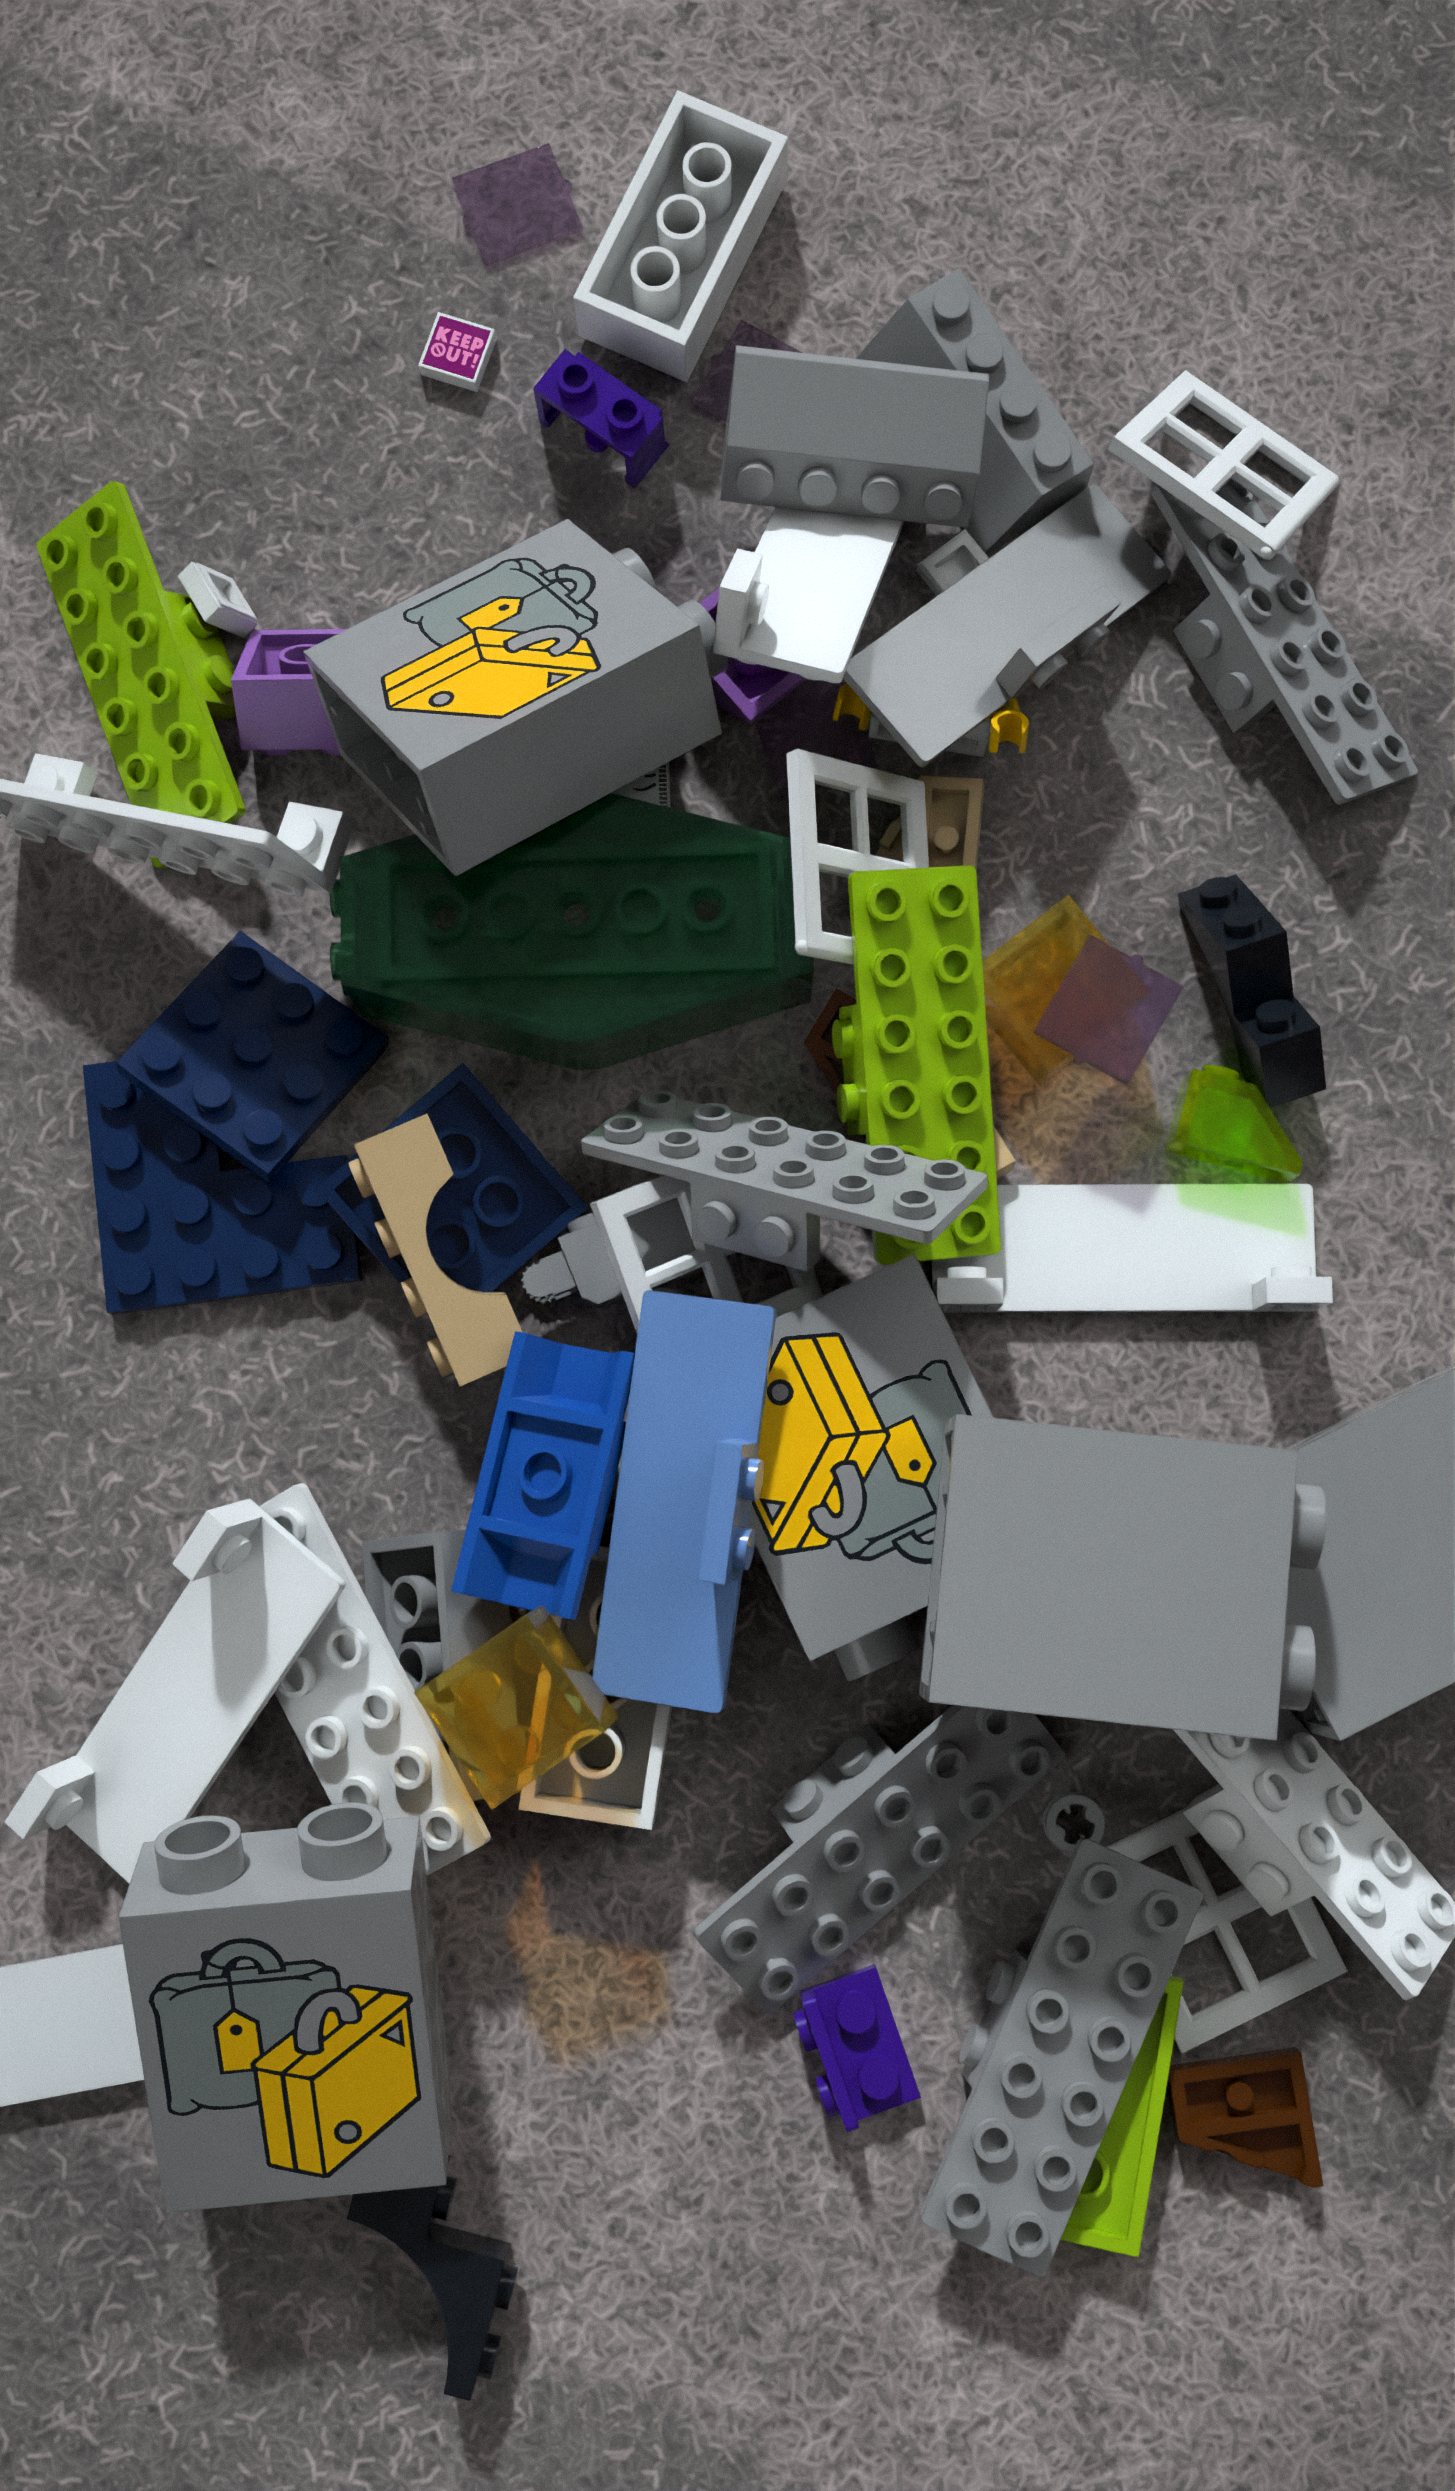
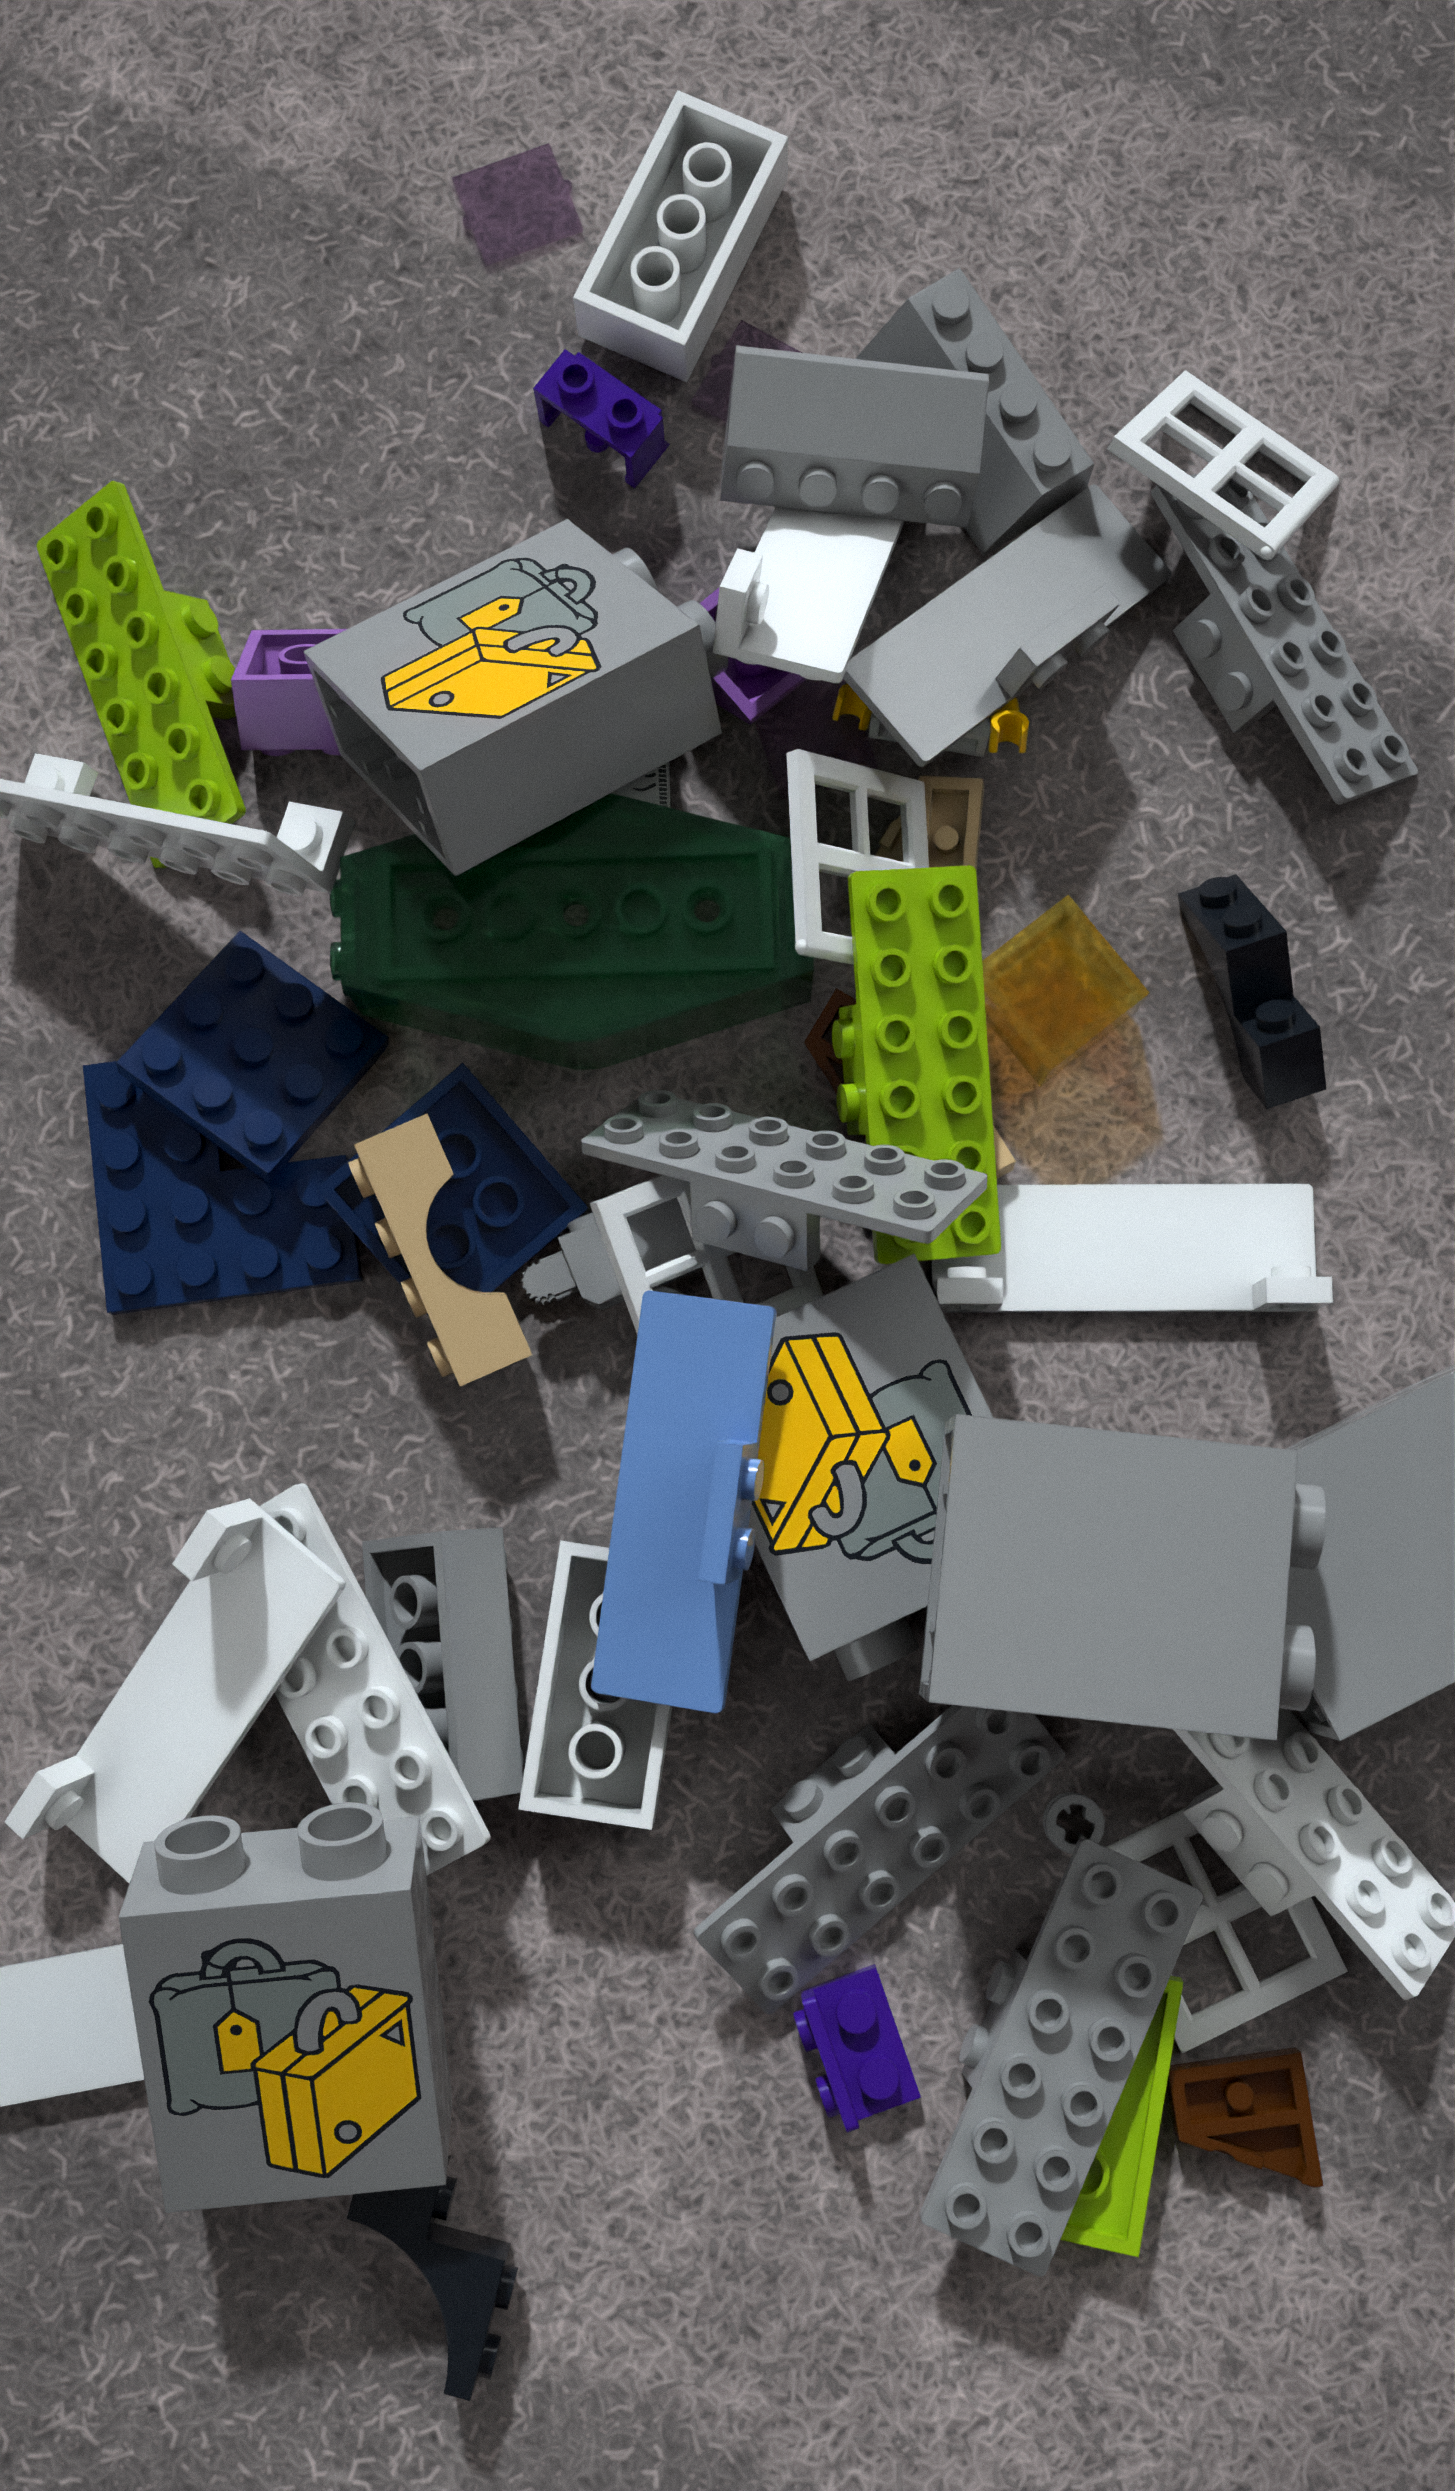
white tile [178,562,258,638] -> none
clear yellow piece [414,1605,619,1810] -> none
tile [418,312,497,392] -> none
blue piece [451,1331,635,1621] -> none
white tile [916,529,989,596] -> none
piece [1033,934,1184,1086] -> none
clear neon green slope [1164,1065,1303,1184] -> none

